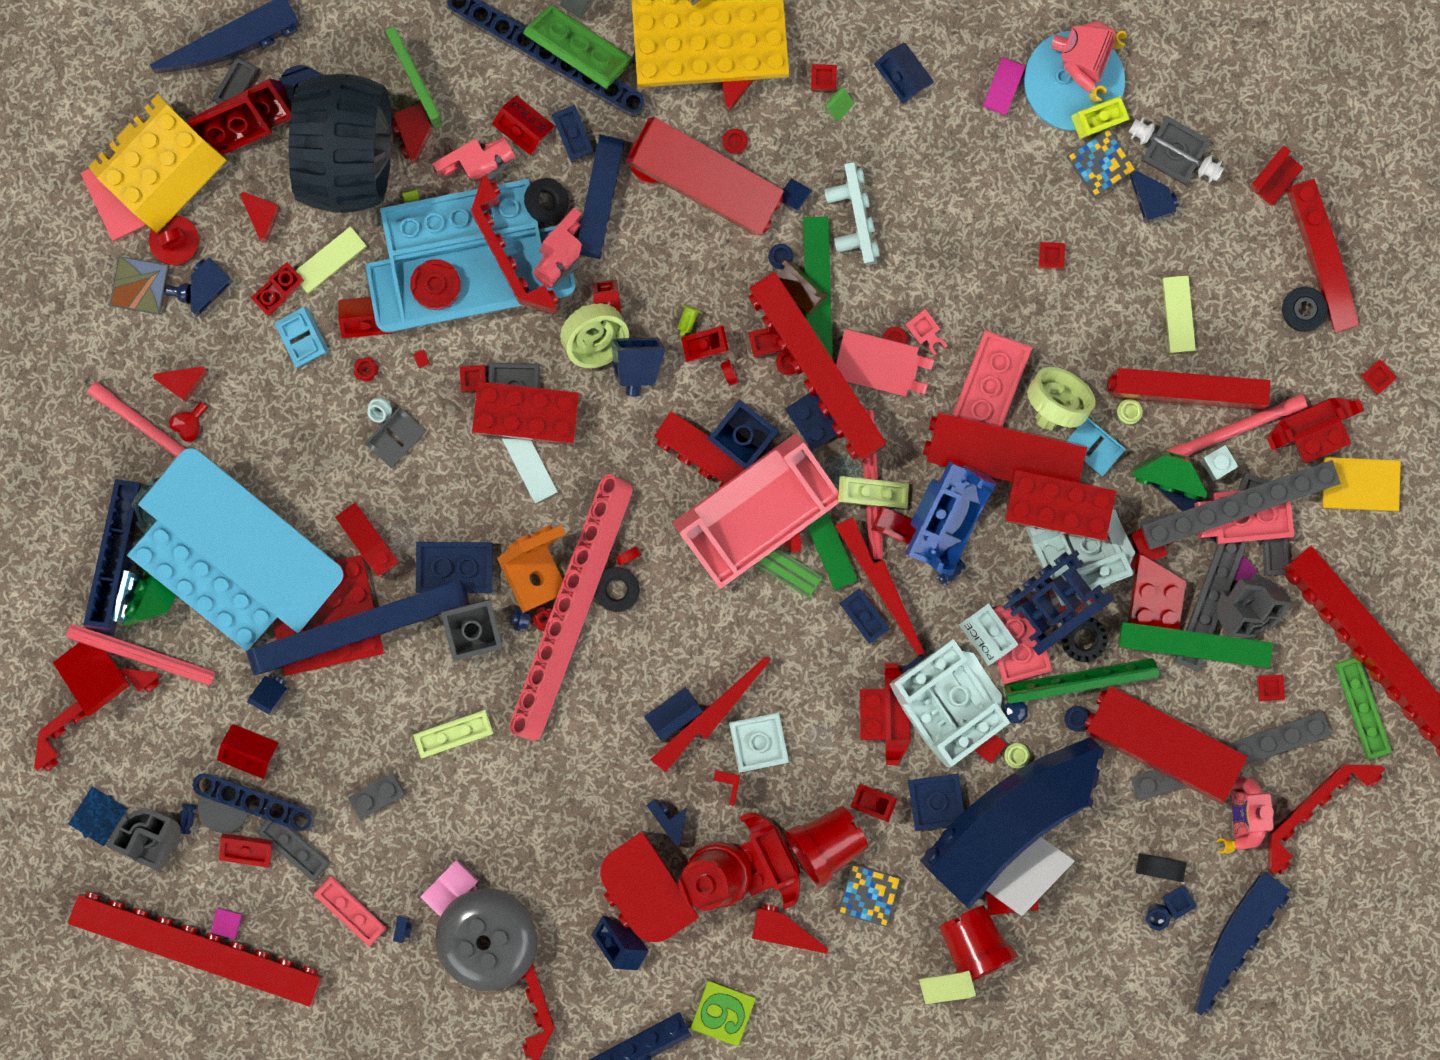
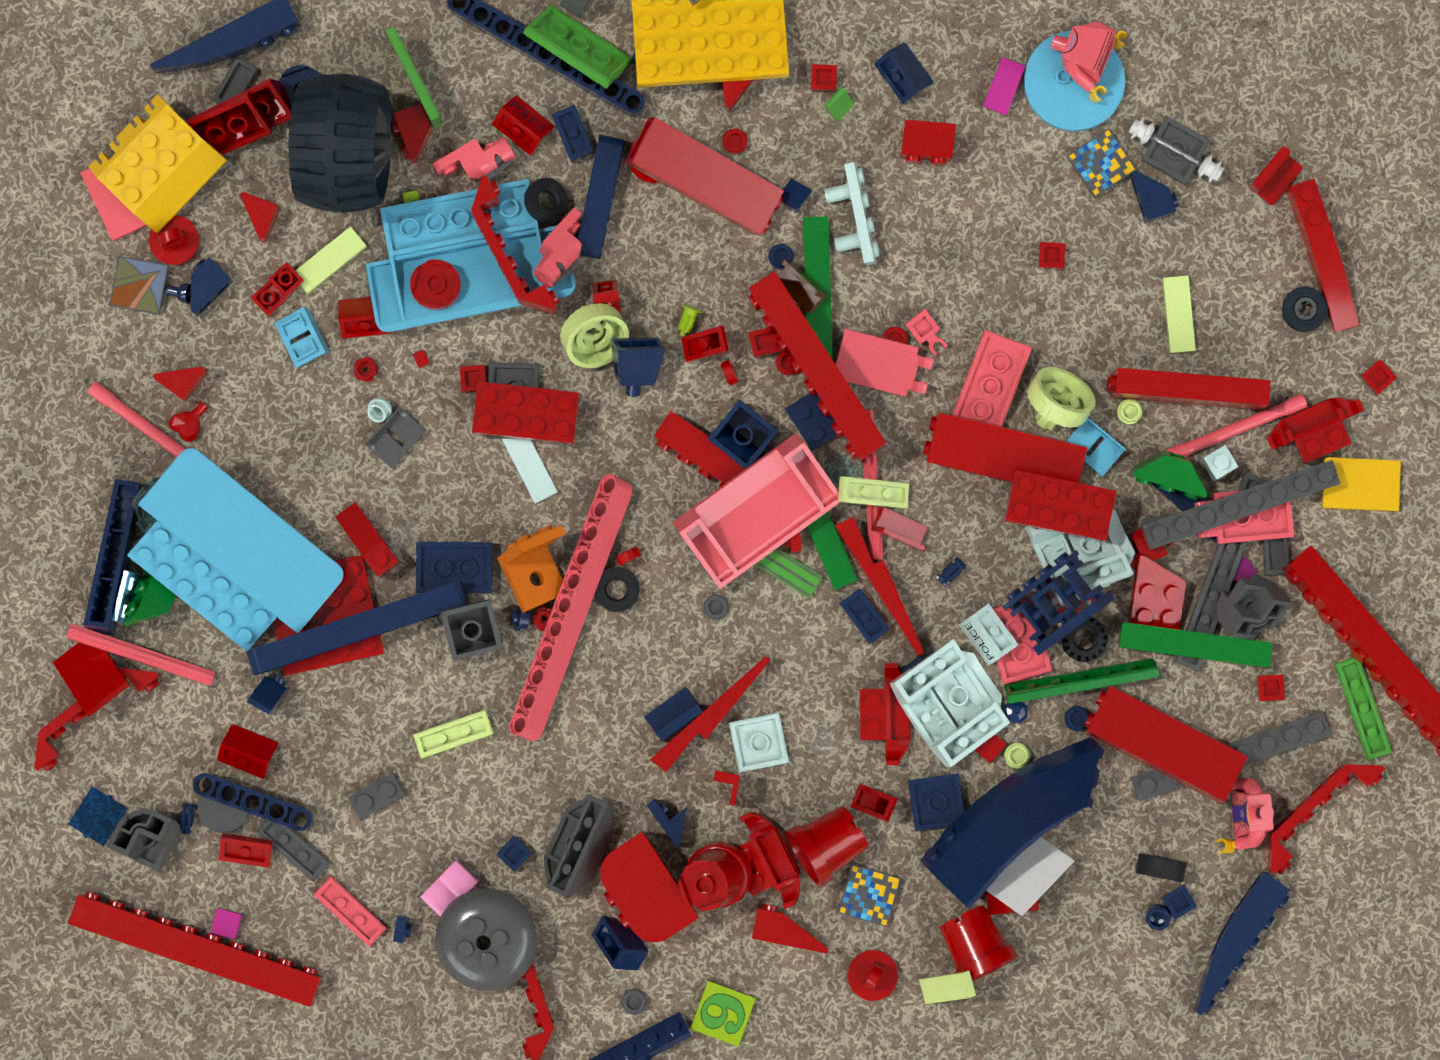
blue piece [905,461,997,575] -> none
neon yellow slope [1071,96,1130,139] -> none
none -> dark blue plate [496,836,532,872]
none -> dark grey wedge [544,794,614,898]
none -> dark grey tile [621,989,647,1015]
none -> dark grey tile [703,594,729,620]
none -> red tile [847,950,898,1001]
none -> red slope [900,119,956,166]

